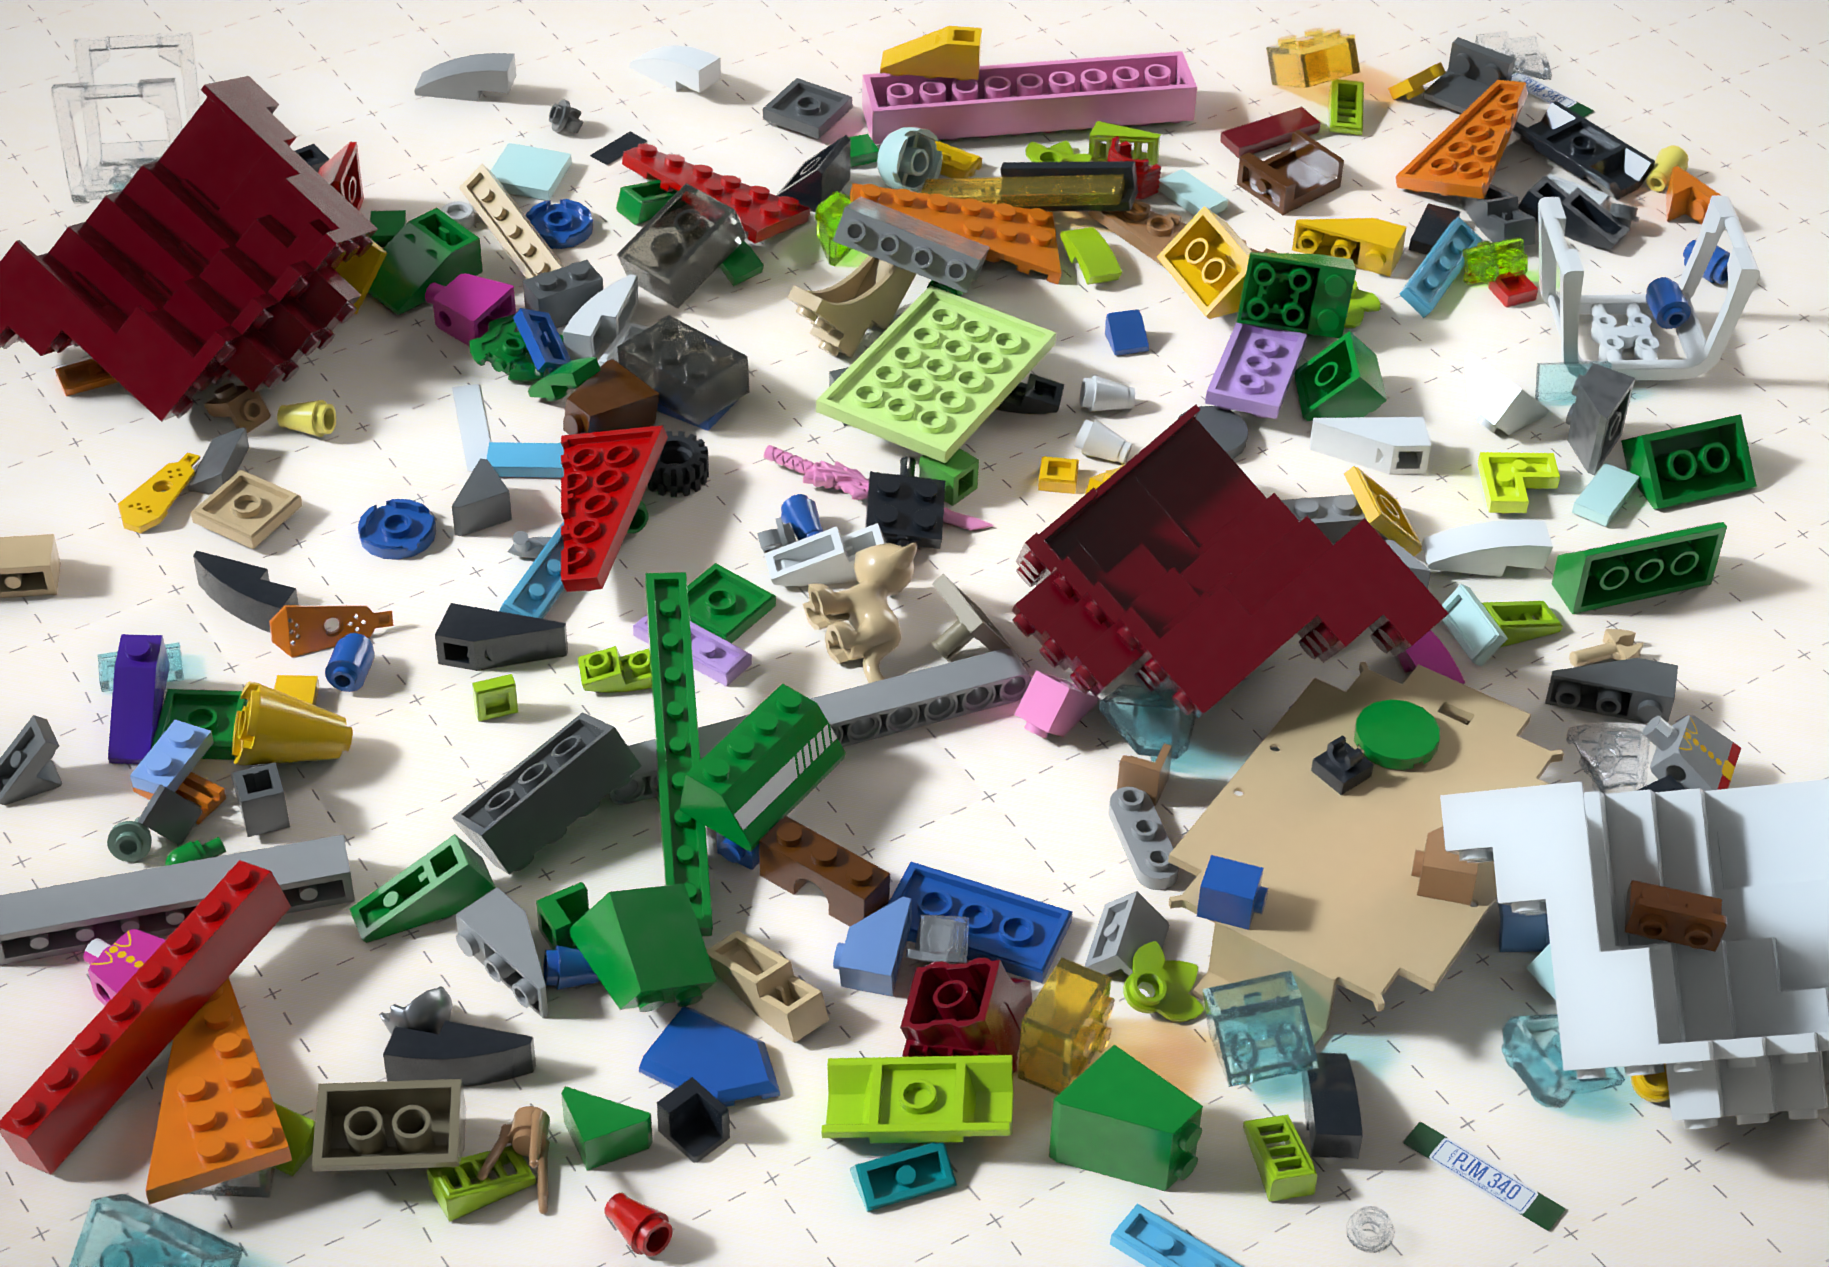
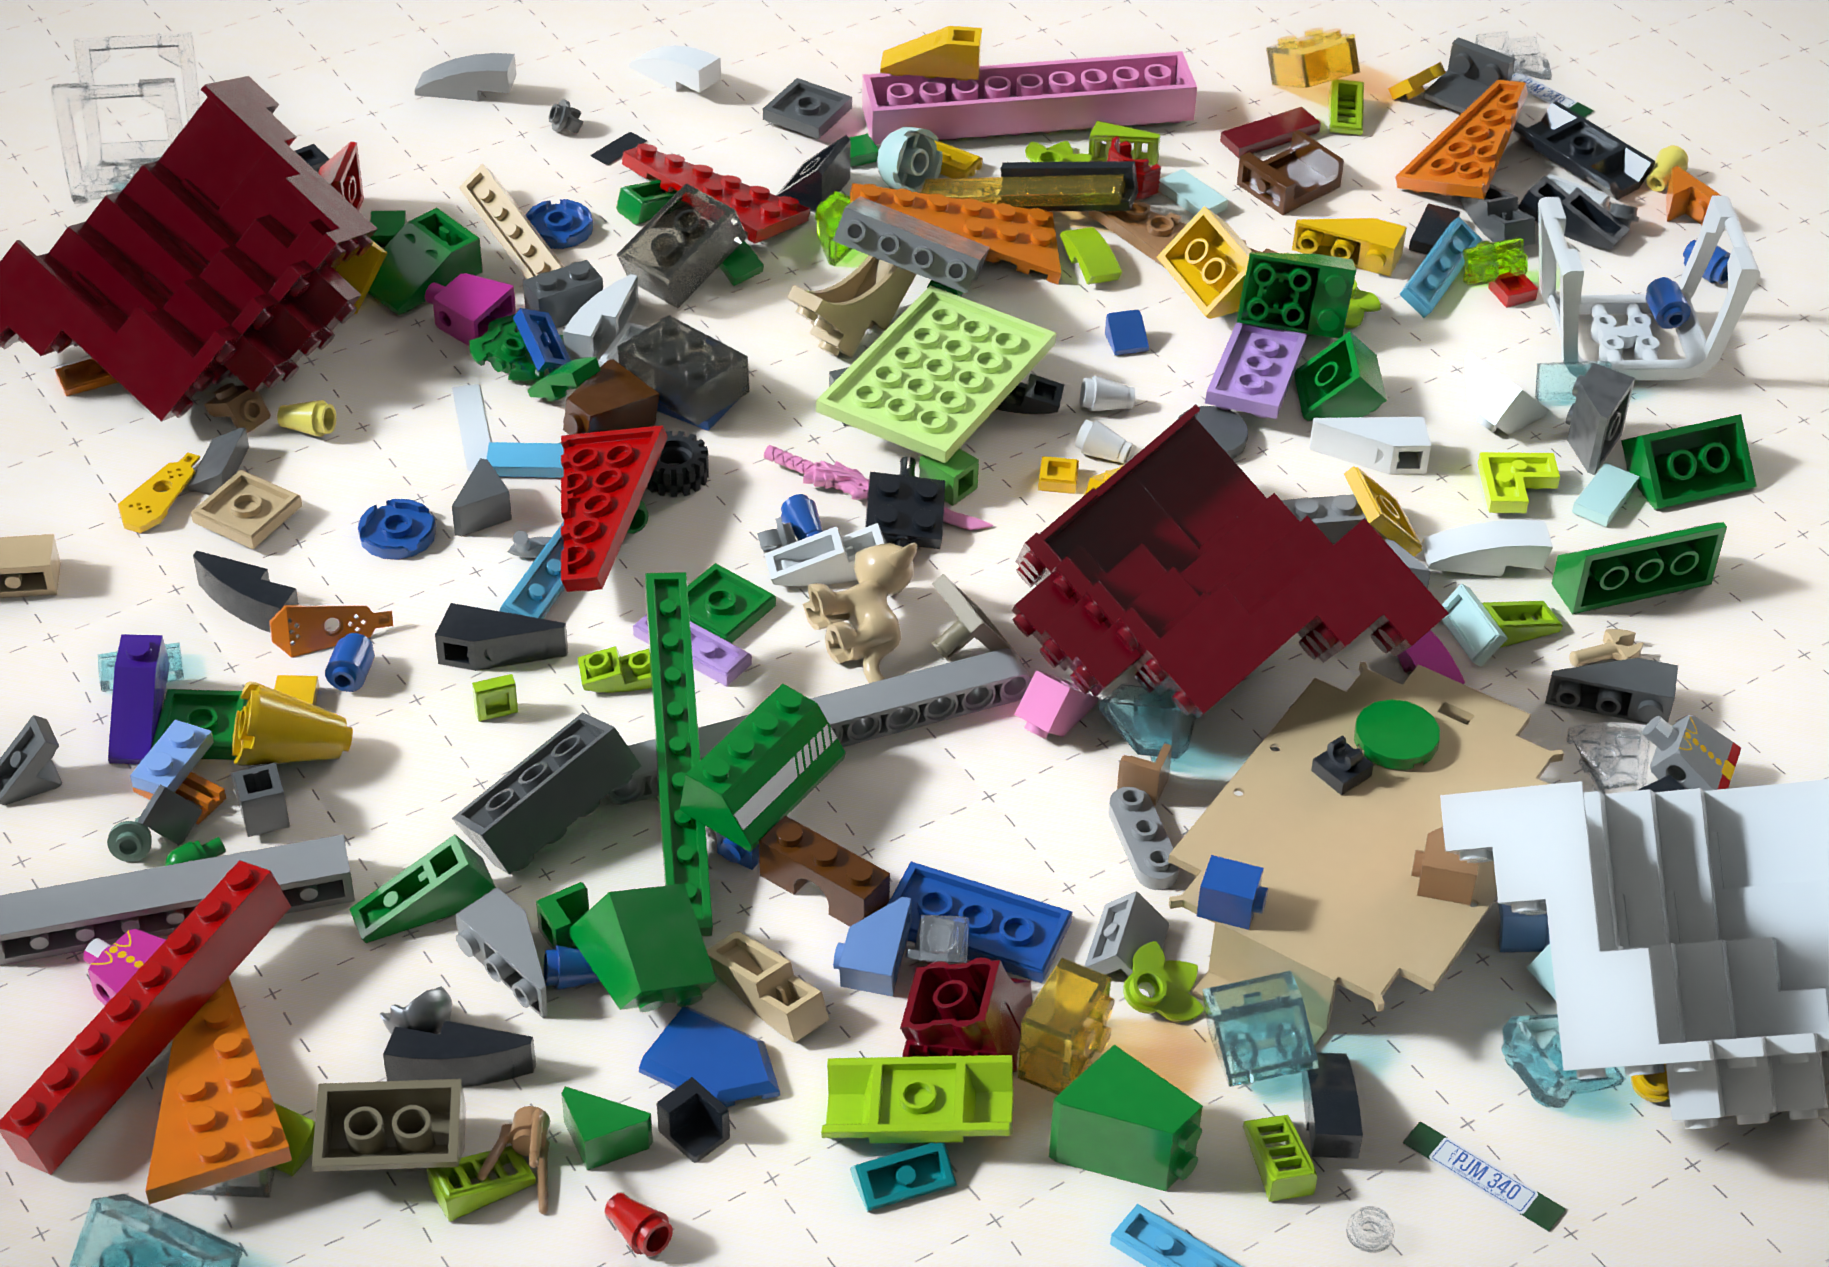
white tile [441,201,475,229] -> none
light aqua tile [491,142,572,200] -> none
dark orange bracket [1624,880,1727,952] -> none

